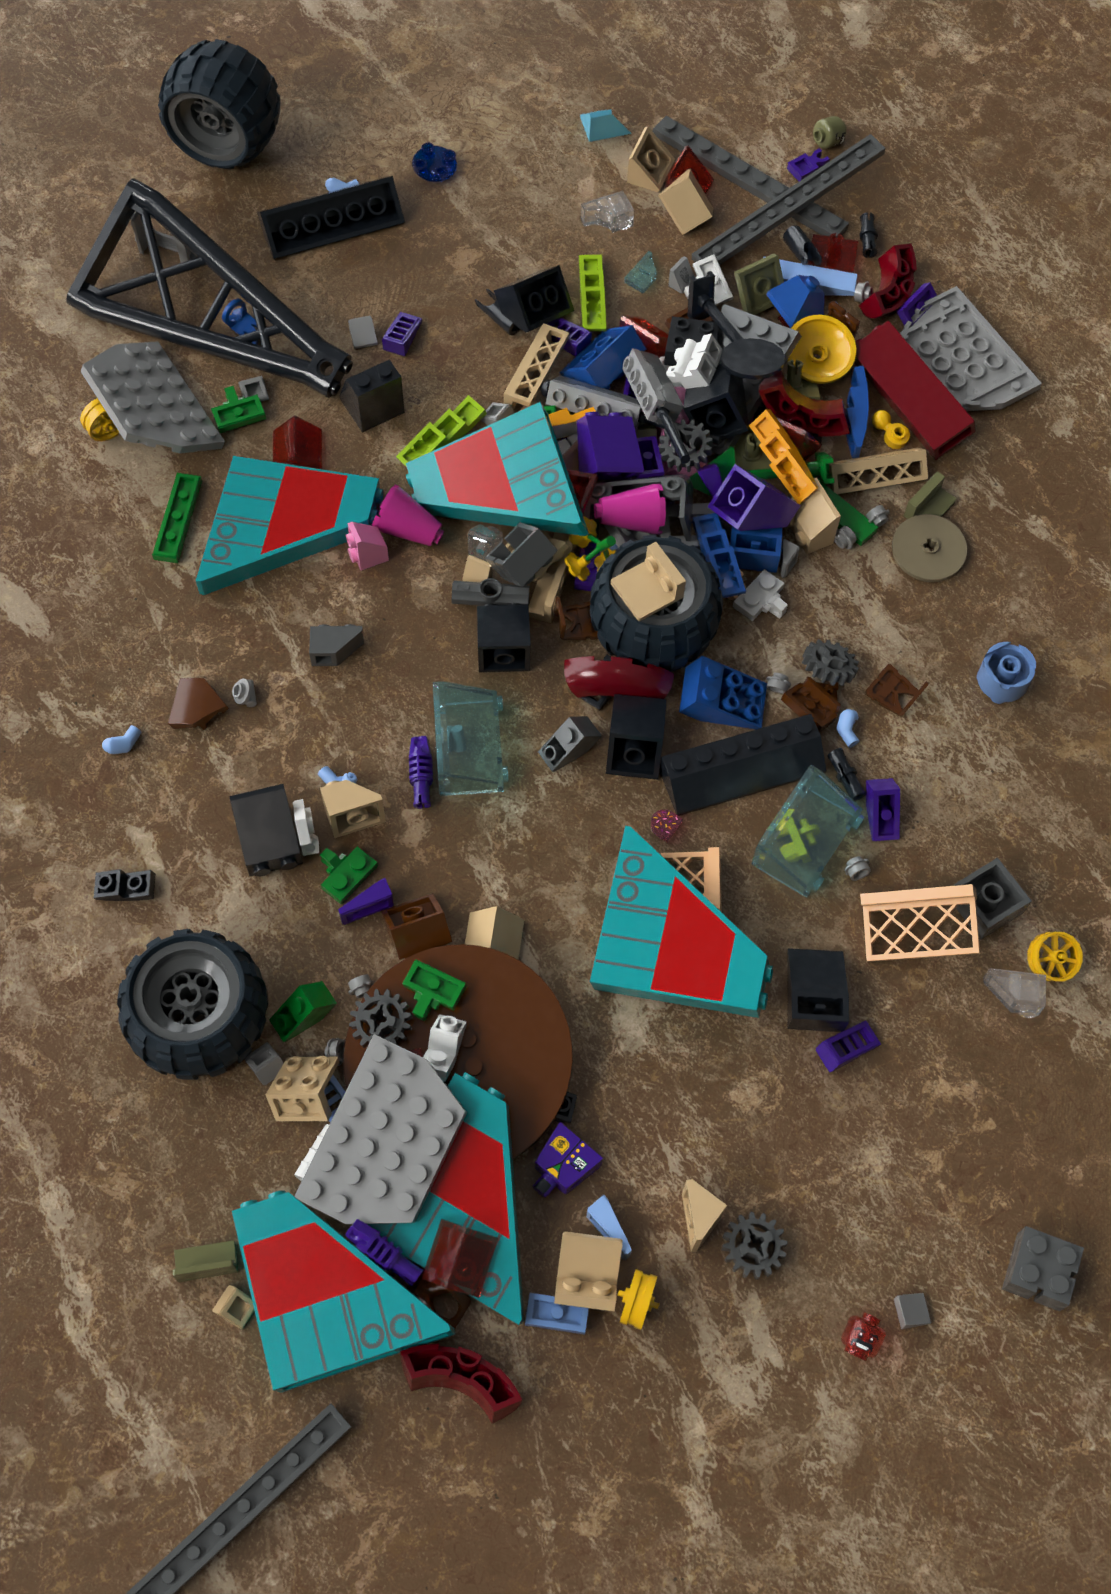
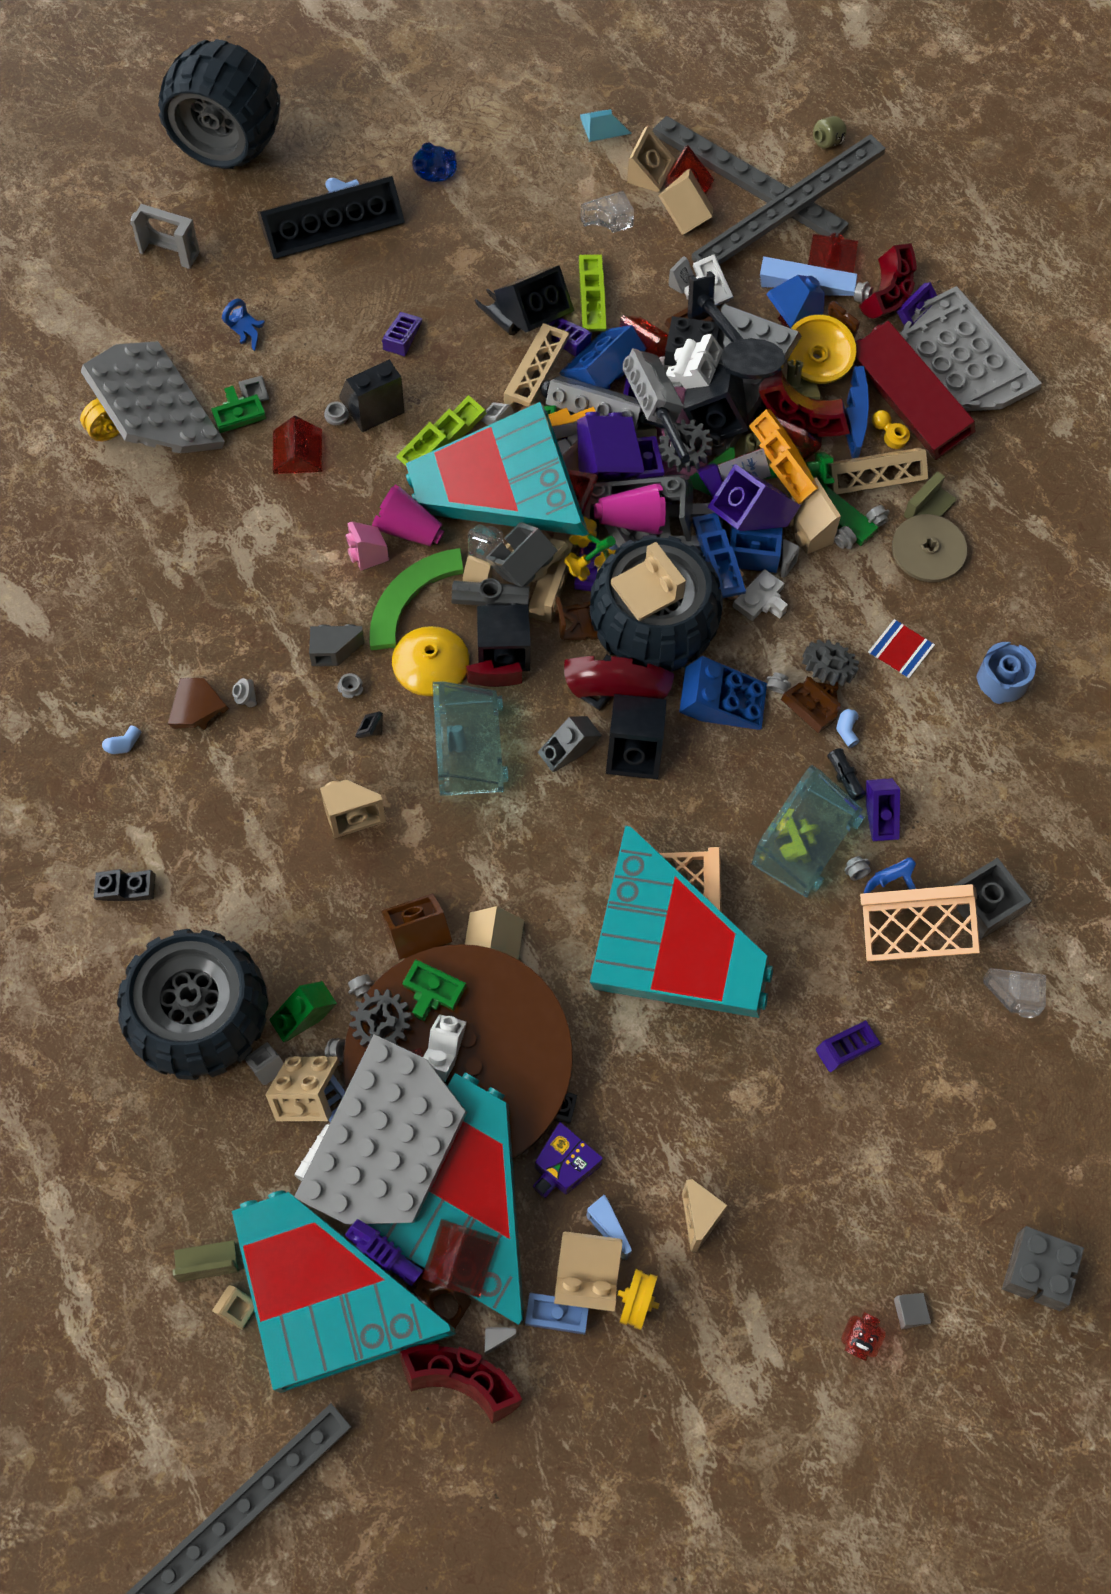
black piece [66,178,353,398] -> none
green tile [152,473,202,563] -> none
teal slope [196,456,384,595] -> none
black slope [229,784,303,877] -> none
white hinge [293,799,319,856] -> none
light blue arm [318,766,357,784] -> none
green hinge [320,846,378,905] -> none
dark purple slope [338,878,394,925] -> none
light grey slope [348,316,378,349] -> none
dark purple hinge [409,736,433,809] -> none
clear light blue tile [624,251,657,293] -> none
clear pink tile [651,809,683,842] -> none
black slope [659,714,827,816] -> none
dark grey gear [721,1212,787,1280] -> none
olive tile [734,254,784,315] -> none
black piece [783,225,822,266] -> none
dark purple plate [787,148,830,182] -> none
black slope [787,948,849,1032] -> none
black pin [859,212,878,258] -> none
reddish brown piece [865,664,929,716] -> none
yellow wheel [1027,932,1083,982] -> none
none -> light grey plate [324,402,349,425]
none -> light grey plate [337,673,363,698]
none -> black slope [355,711,383,739]
none -> bright green tile [370,548,463,650]
none -> yellow dish [392,626,469,696]
none -> dark red slope [466,660,522,687]
none -> light grey slope [485,1327,516,1355]
none -> white sticker [718,448,771,482]
none -> blue piece [864,857,916,894]
none -> sticker [868,619,935,678]

